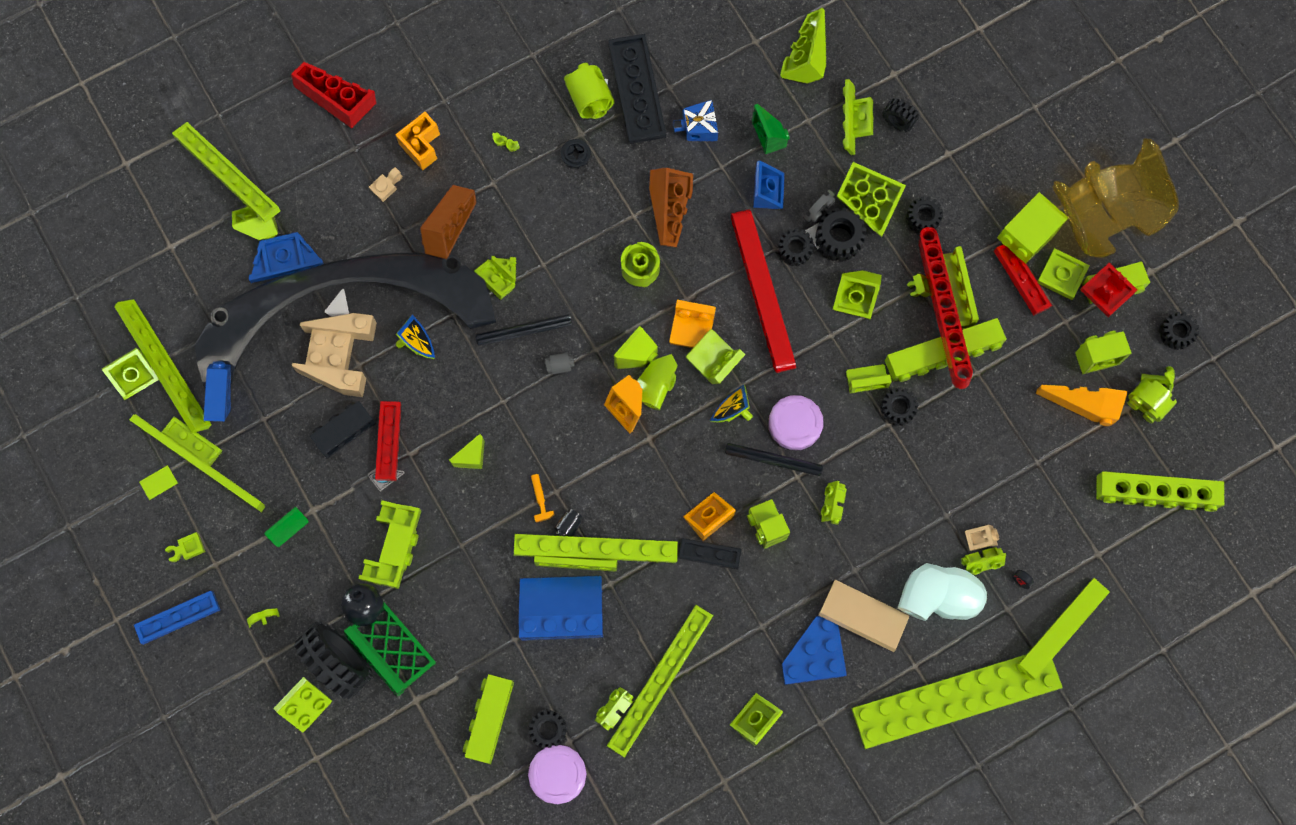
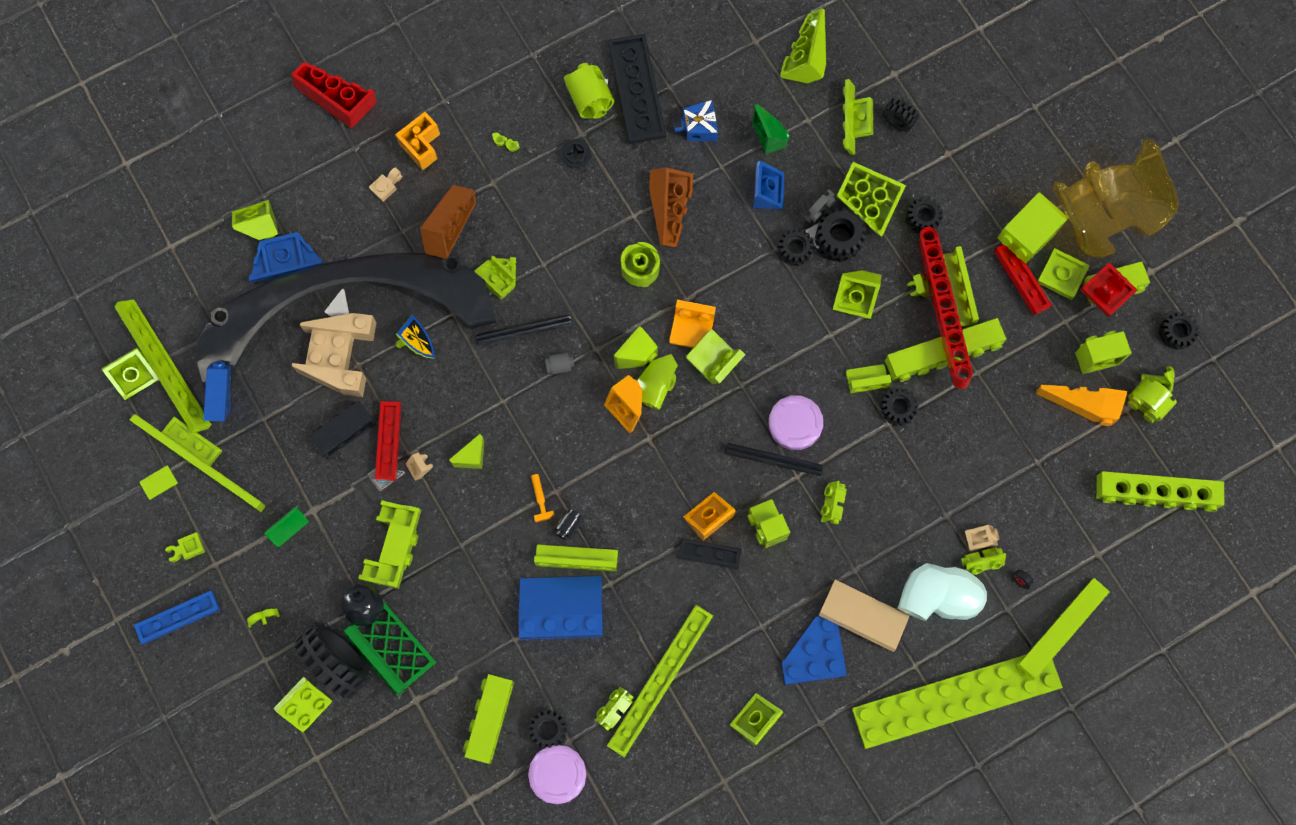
lime plate [172,122,280,223] -> none
lime plate [514,534,678,563] -> none
shield [710,384,753,422] -> none
red beam [731,209,796,373] -> none
none -> tan tile [406,452,433,481]

